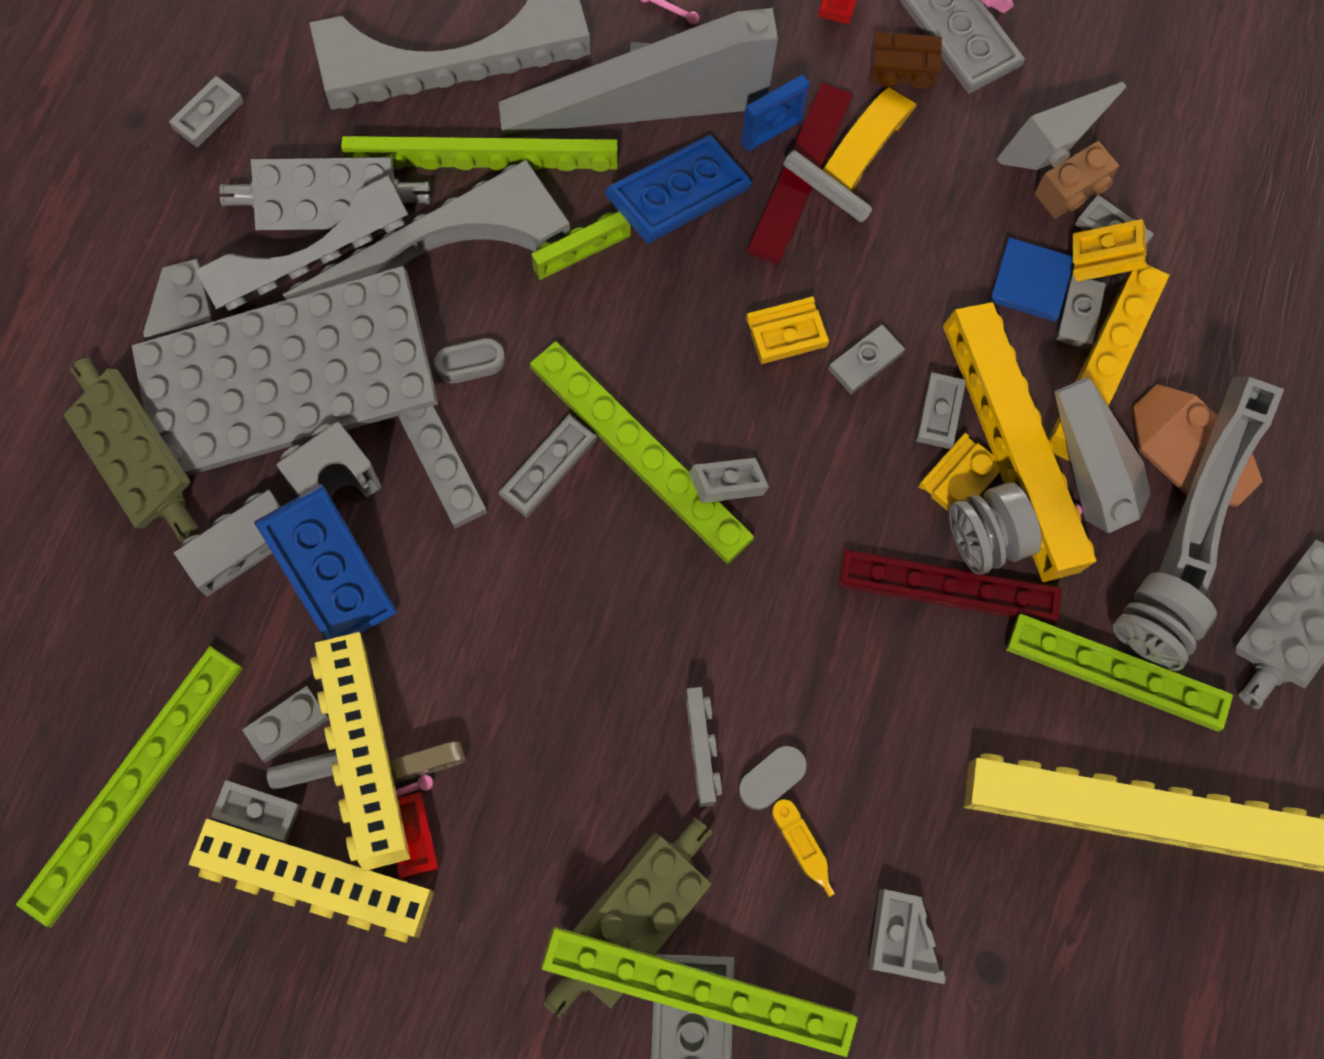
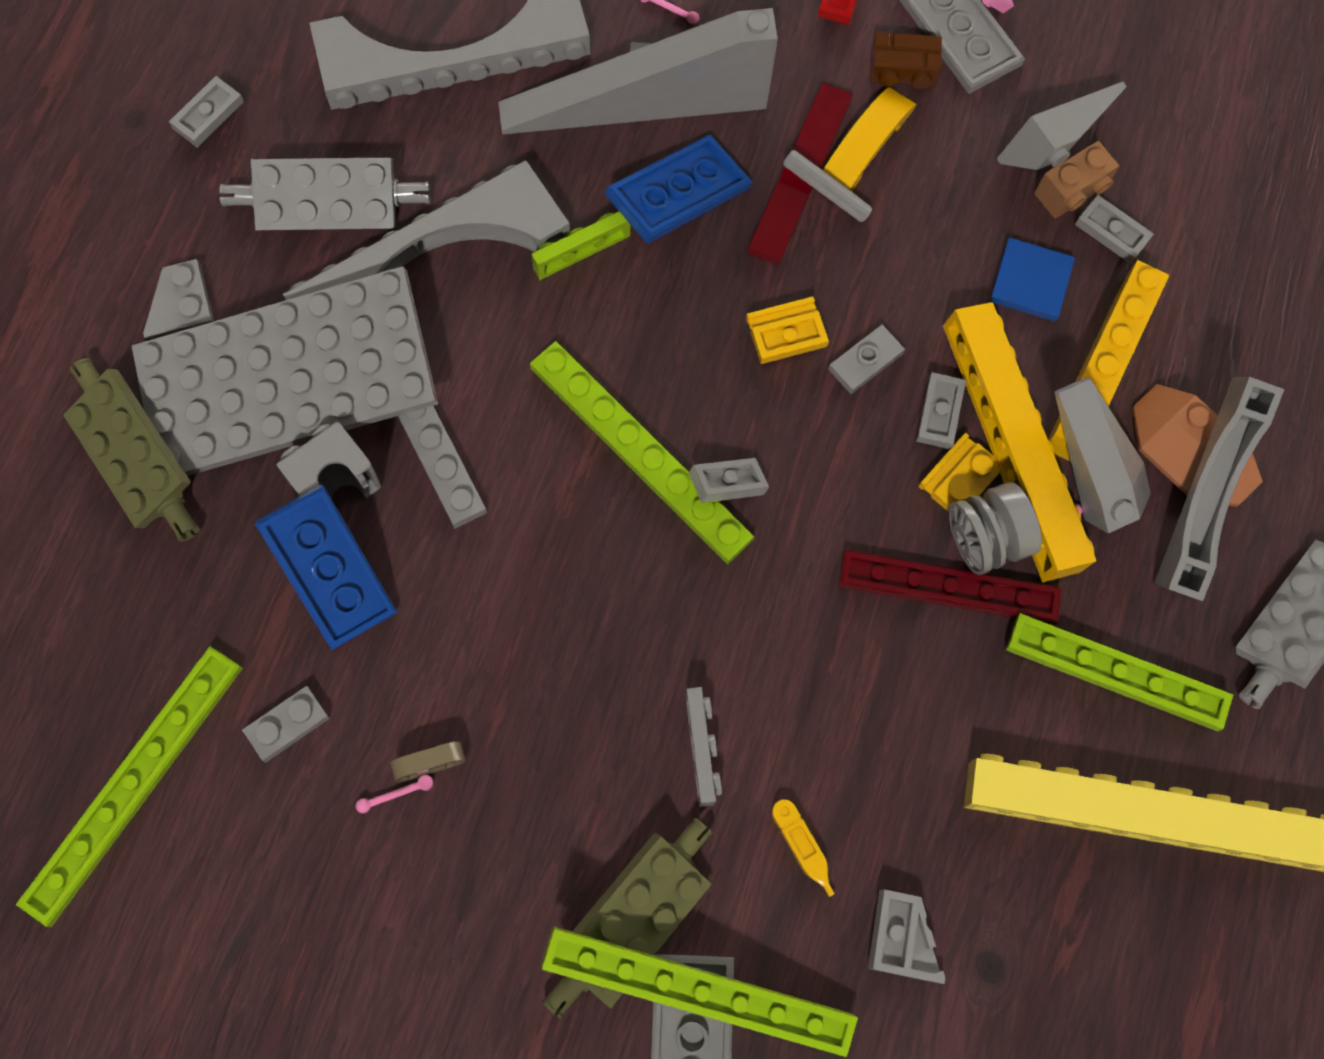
light grey brick [174,490,281,597] -> none
light yellow brick [188,819,434,943] -> none
light grey arch [195,176,408,311] -> none
light grey plate [211,780,301,843] -> none
light grey axle [267,751,338,790] -> none
light yellow brick [311,632,410,871] -> none
lime plate [341,136,617,172] -> none
red plate [396,792,440,880] -> none
light grey tile [434,338,505,384] -> none
light grey tile [499,415,596,518] -> none
light grey tile [739,746,807,810] -> none
blue tile [741,74,810,151] -> none
light grey plate [1055,275,1106,350] -> none
yellow plate [1073,219,1147,282] -> none
light grey wheel [1113,572,1217,671] -> none

